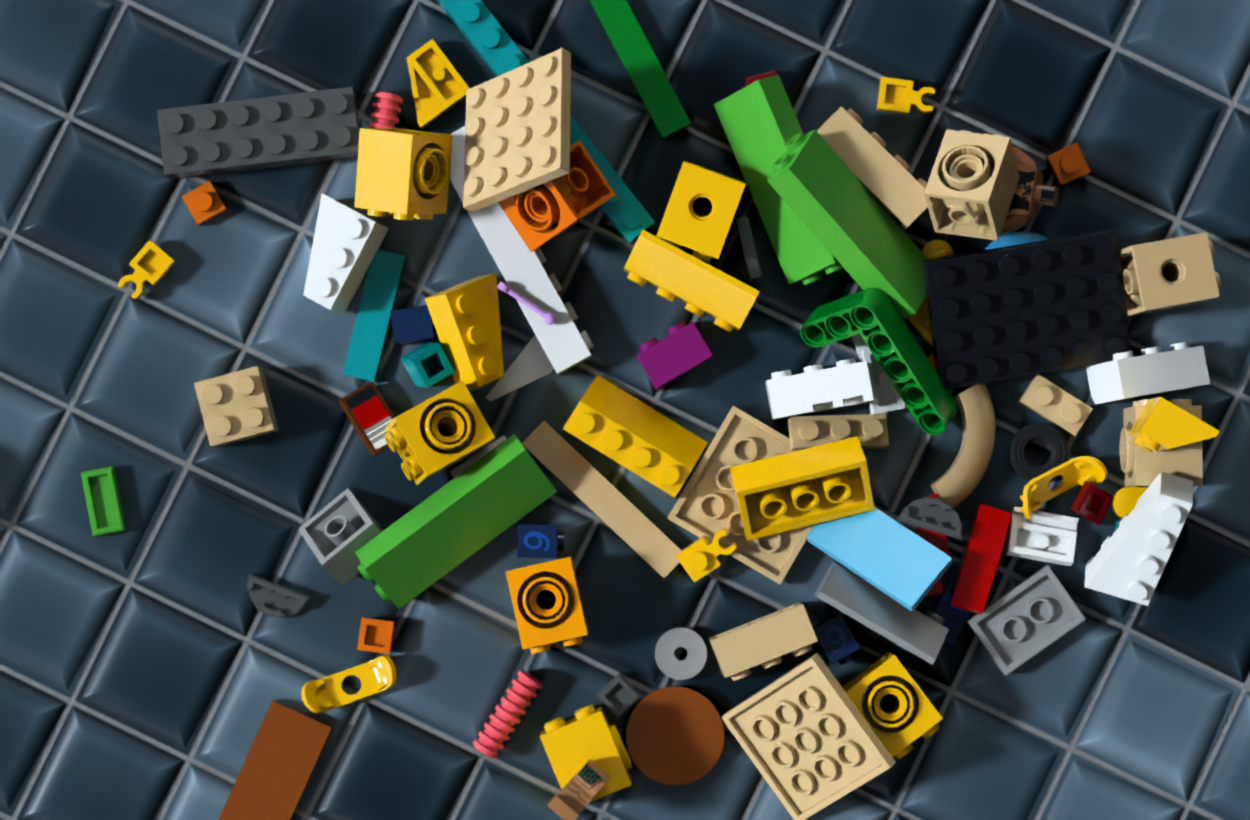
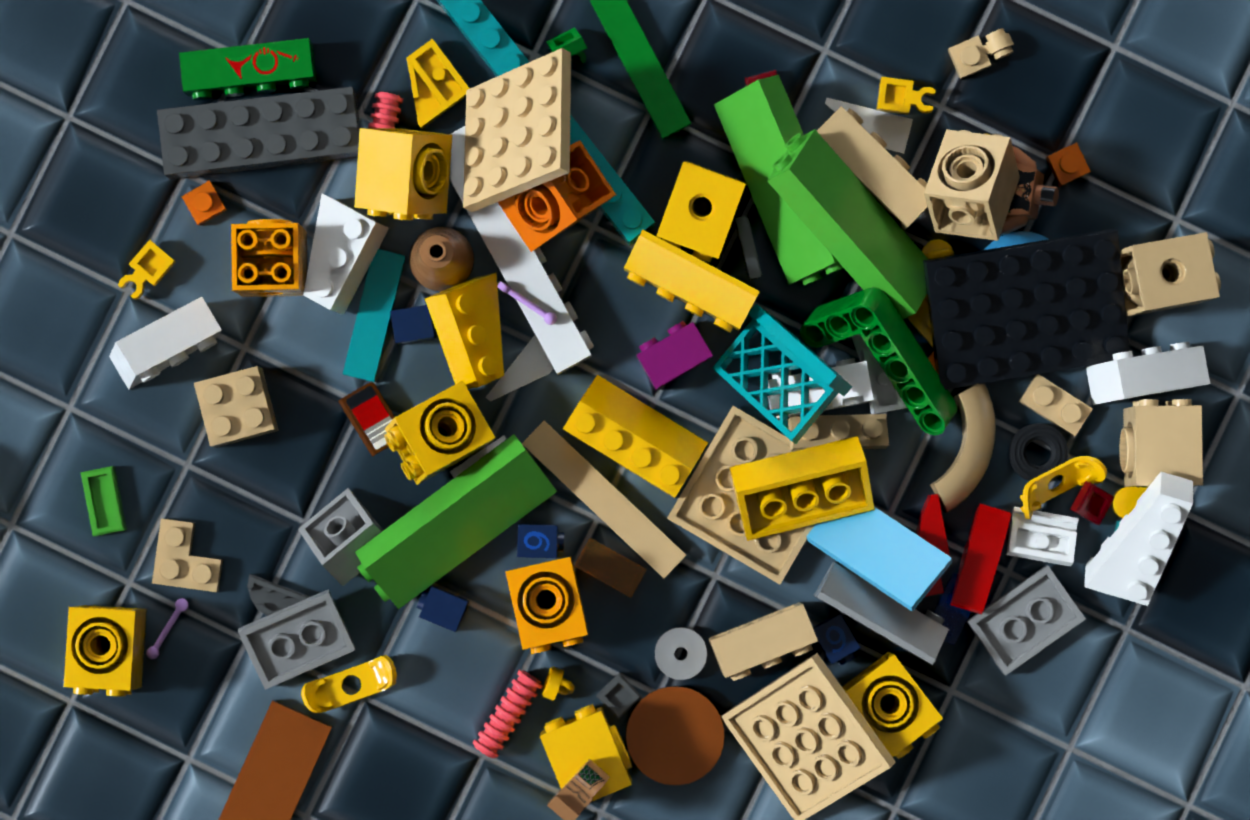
orange plate [357,617,395,654] -> none
teal brick [401,342,455,388] -> none
yellow plate [676,528,737,583] -> none
dark grey tile [897,497,963,540] -> none
yellow slope [1128,397,1220,453] -> none
none -> yellow brick [63,605,147,697]
none -> white wedge [109,297,222,390]
none -> lavender hinge [146,598,189,659]
none -> tan plate [152,519,223,592]
none -> green brick [179,38,317,100]
none -> light orange brick [231,219,307,297]
none -> light grey plate [238,589,356,690]
none -> medium nougat cone [409,227,474,292]
none -> dark blue brick [416,586,469,632]
none -> yellow tile [542,666,575,701]
none -> green tile [546,27,587,63]
none -> clear orange tile [574,538,647,598]
none -> teal fence [712,304,853,444]
none -> white sticker [825,98,913,154]
none -> tan plate [948,28,1014,80]

